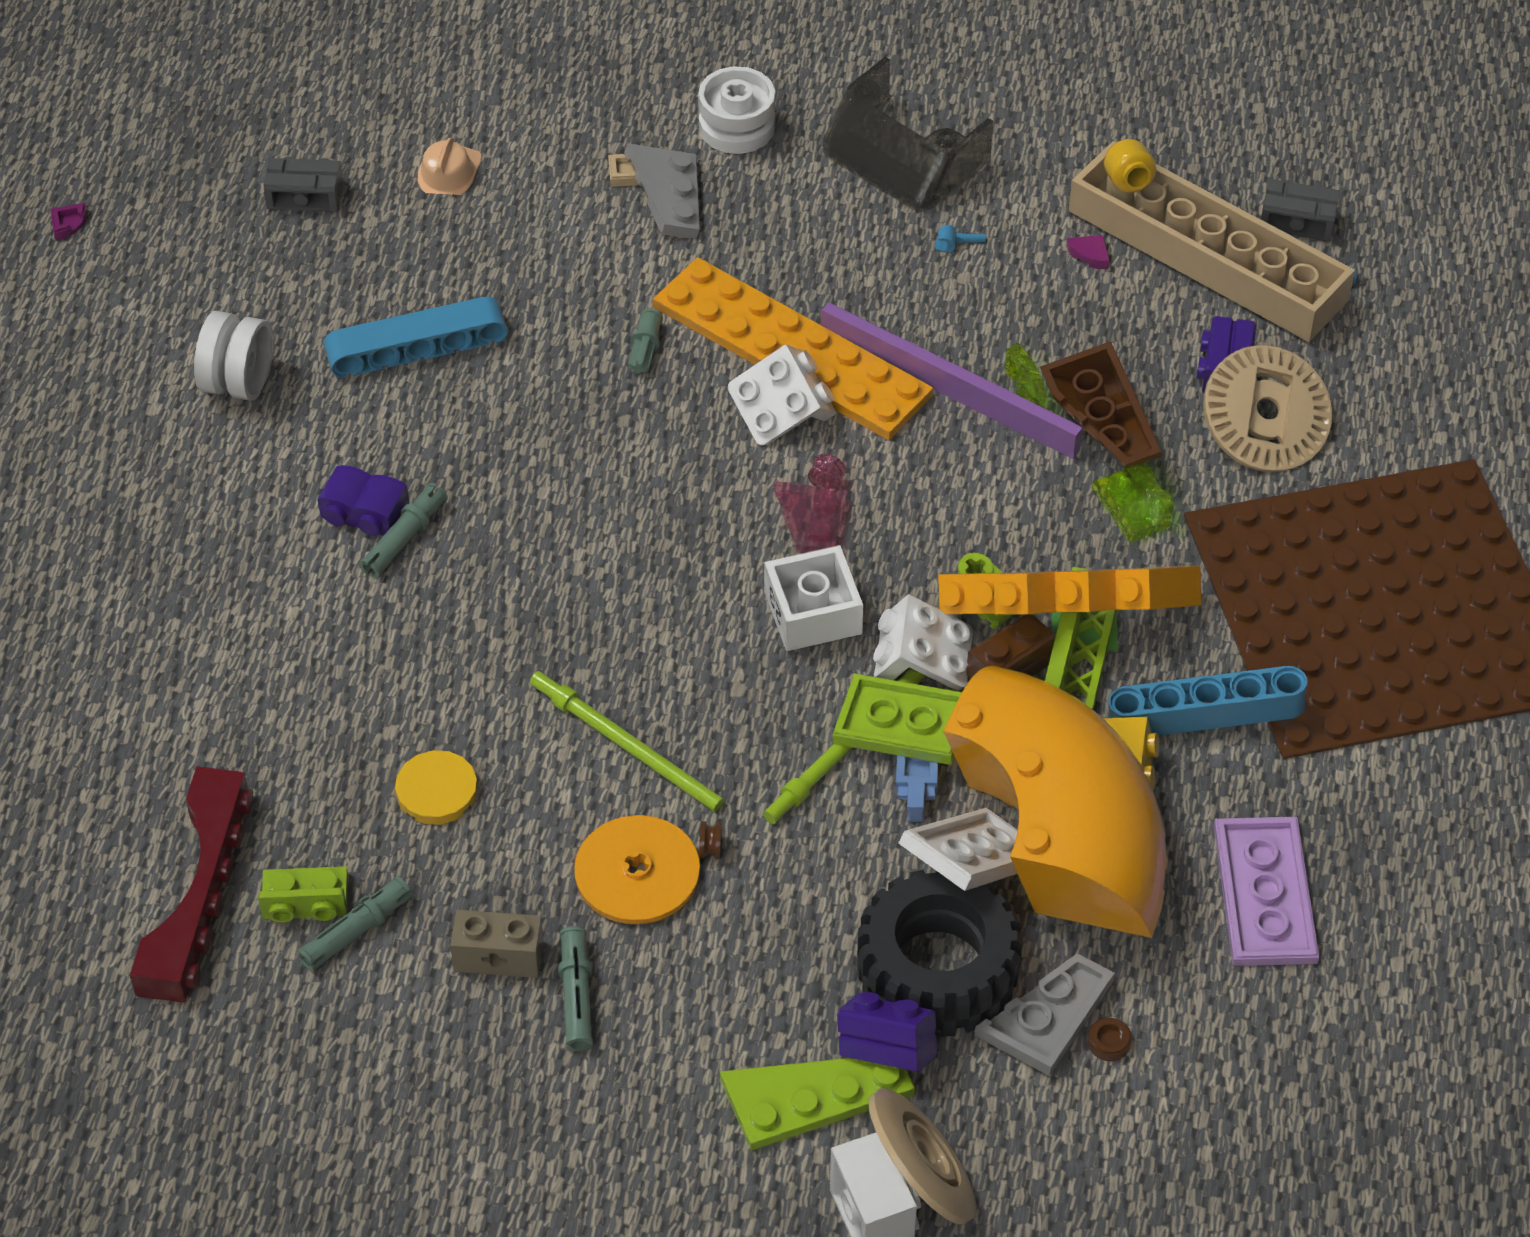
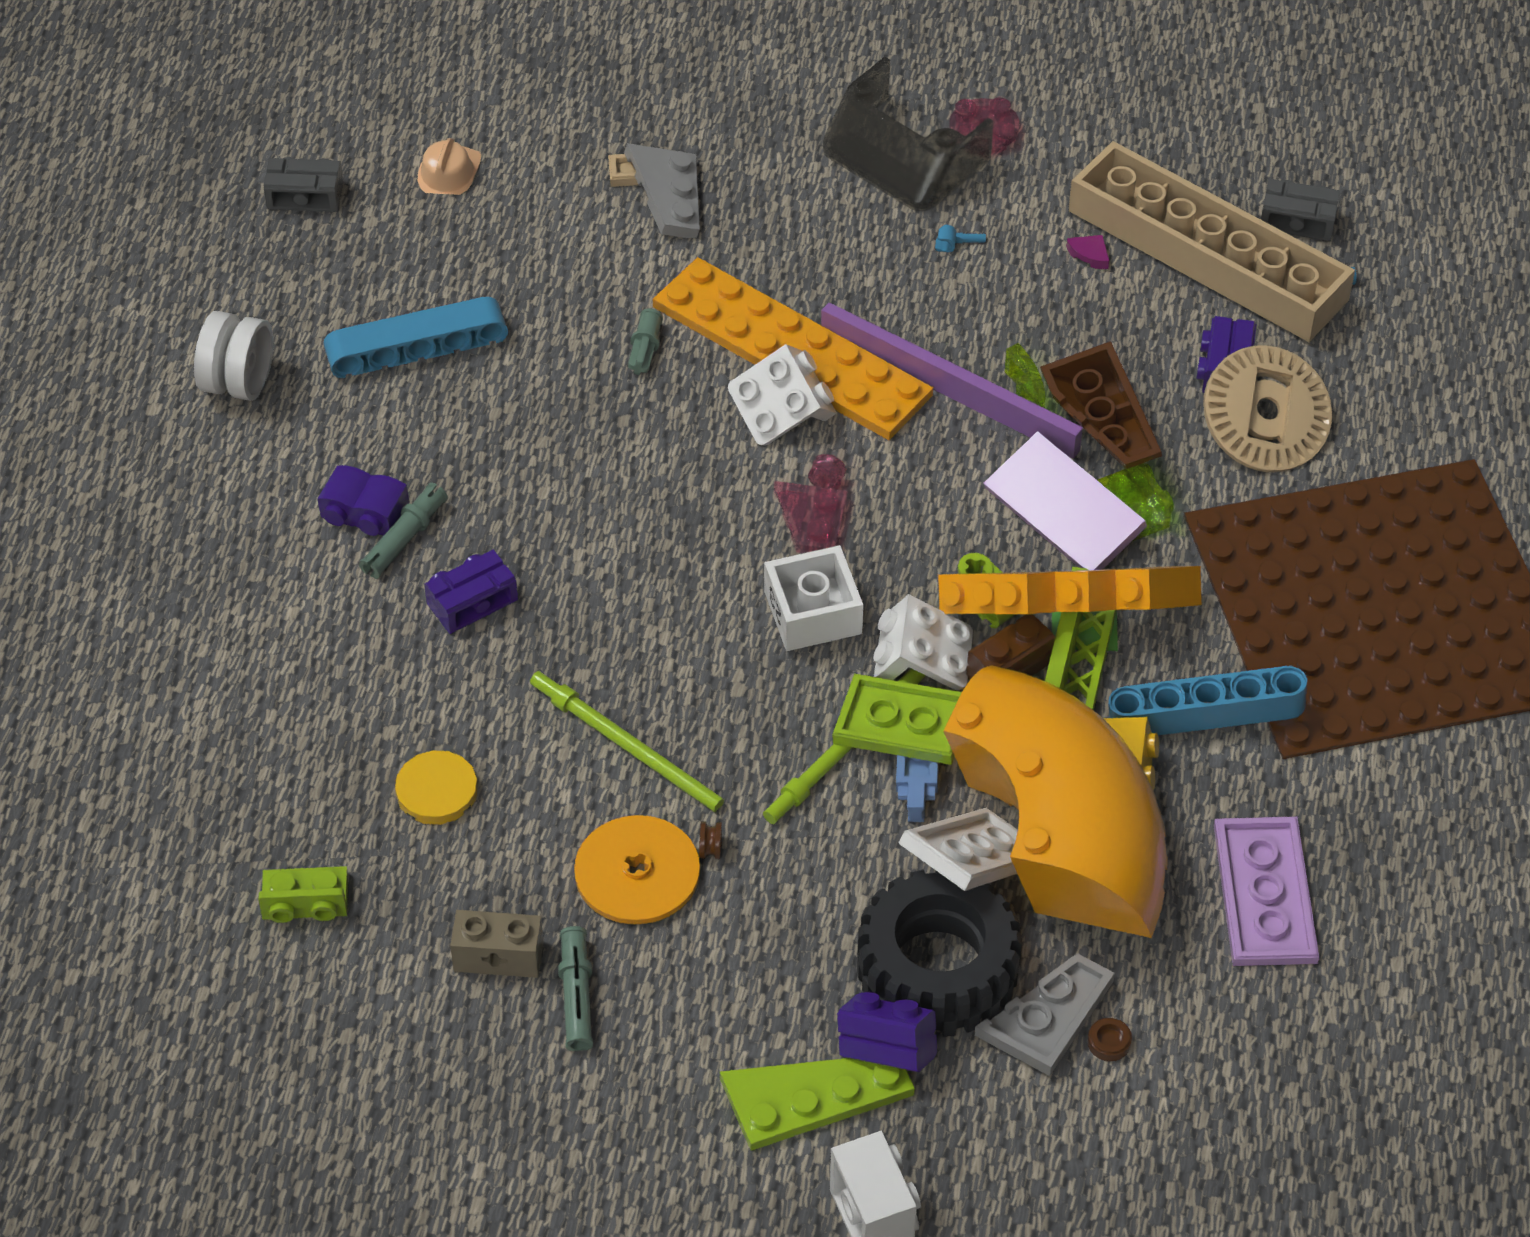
magenta tile [50,203,88,241] -> none
dark red arch [130,766,253,1003] -> none
sand green pin [296,876,413,972] -> none
white wheel [698,66,775,154] -> none
tan piece [869,1088,977,1225] -> none
yellow head [1104,139,1156,193] -> none
none -> dark purple brick [424,549,518,634]
none -> clear pink plate [949,97,1019,155]
none -> tile [984,431,1147,570]

